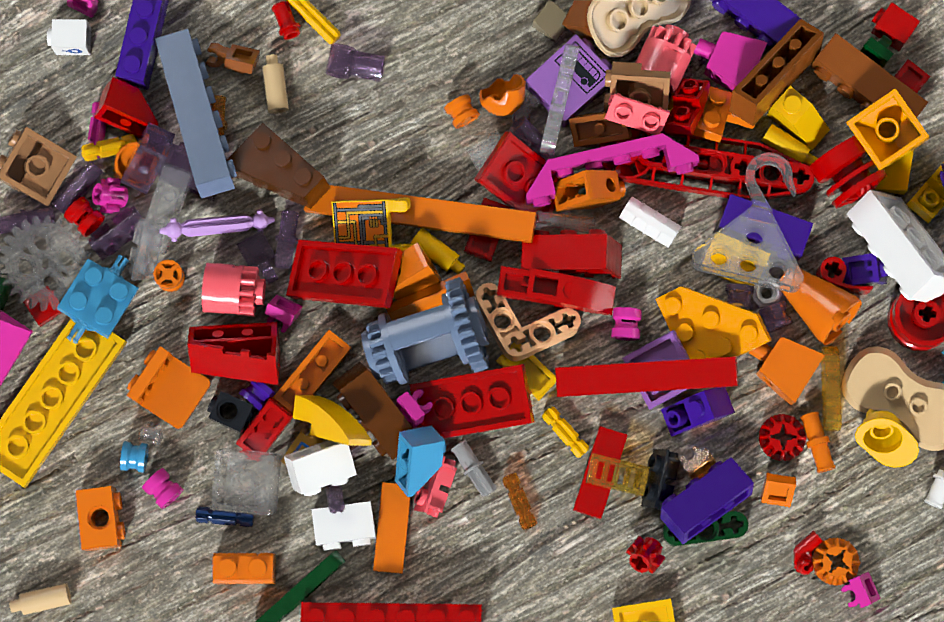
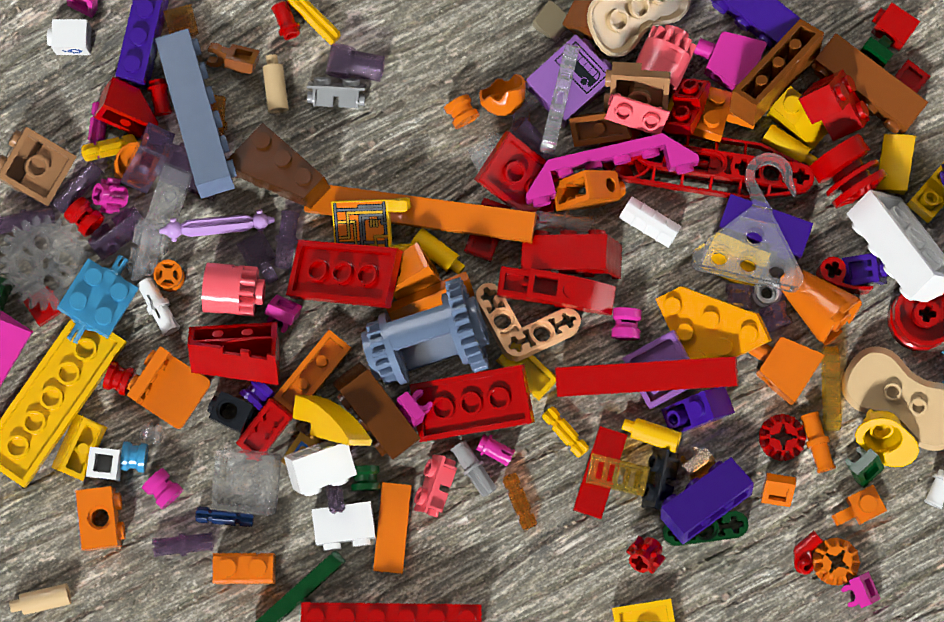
dark azure slope [395,426,446,497] -> none
light orange slope [846,88,929,170] -> none
none -> yellow slope [52,414,108,481]
none -> white brick [86,447,122,481]
none -> red wheel [103,361,136,396]
none -> white pin [136,277,180,336]
none -> red pin [147,78,173,117]
none -> clear purple pin [152,532,214,557]
none -> clear orange plate [164,4,199,36]
none -> light grey hinge [307,77,366,109]
none -> dark green wheel [351,465,381,492]
none -> dark pink pin [476,434,515,467]
none -> yellow cylinder [622,417,682,453]
none -> red brick [798,69,870,141]
none -> orange plate [831,485,887,526]
none -> dark green tile [845,447,884,488]

